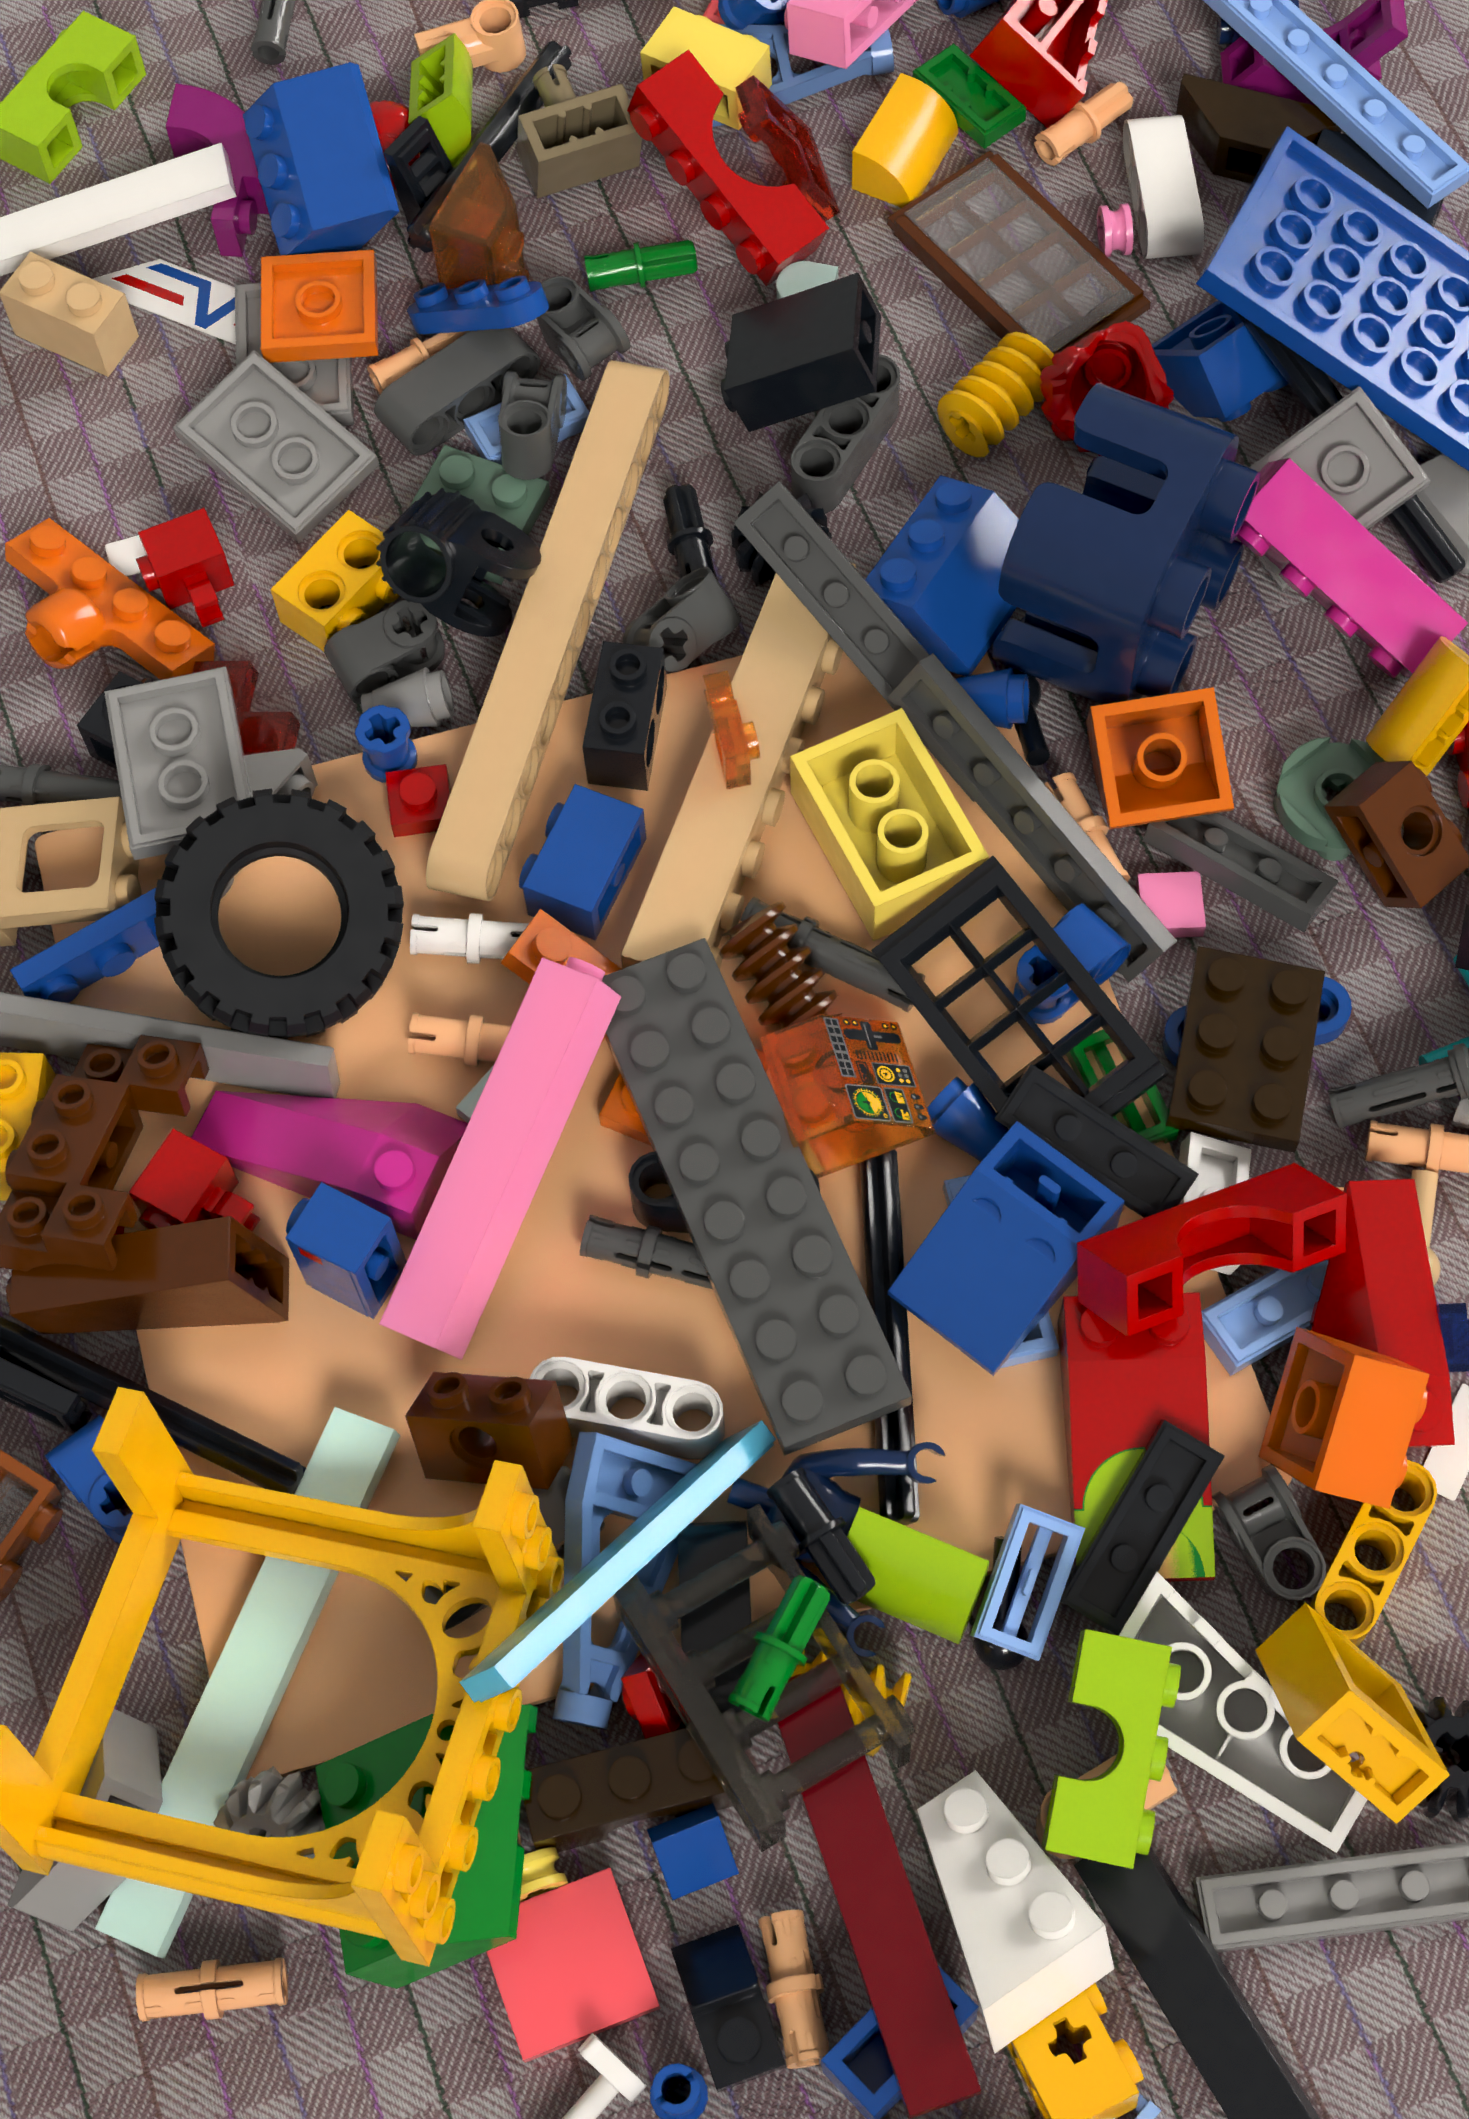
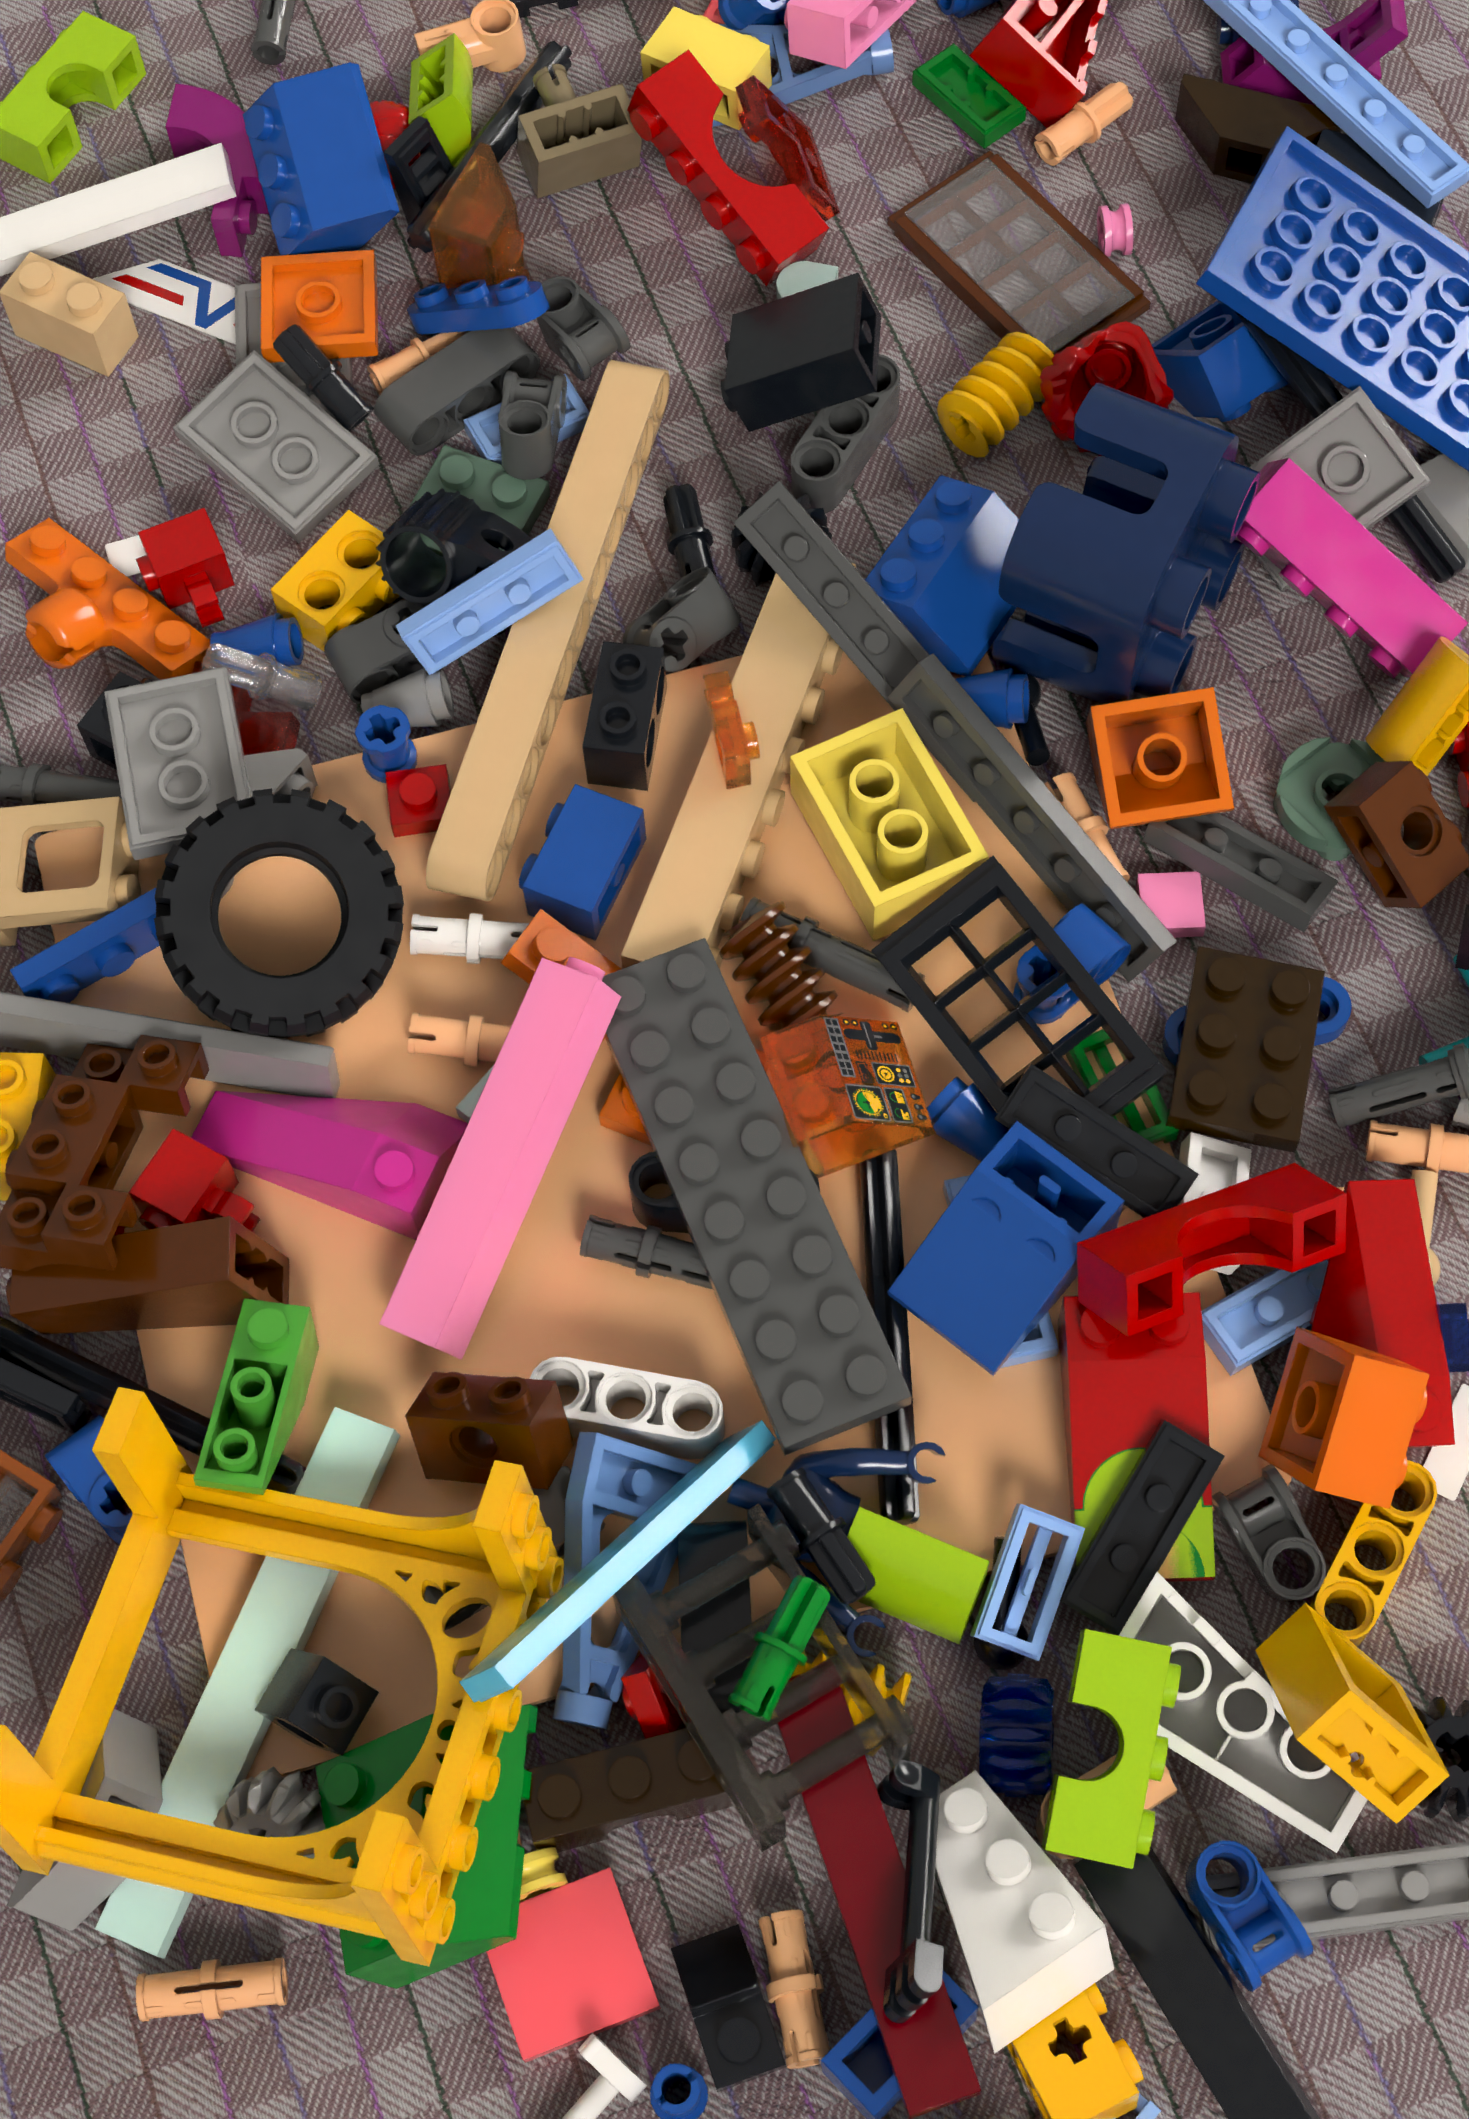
blue brick [285,1182,407,1319] -> none
green axle [584,240,698,292] -> none
blue tile [647,1803,739,1900] -> none
yellow brick [852,73,958,208] -> none
white beam [1123,115,1204,259] -> none
none -> bright green slope [193,1298,319,1495]
none -> clear axle [201,643,322,711]
none -> blue cone [210,613,304,672]
none -> black brick [255,1648,379,1756]
none -> black axle [273,324,374,432]
none -> light blue tile [395,528,584,675]
none -> black hinge [877,1760,944,2023]
none -> clear blue gear [979,1673,1055,1798]
none -> blue piece [1186,1840,1314,1992]

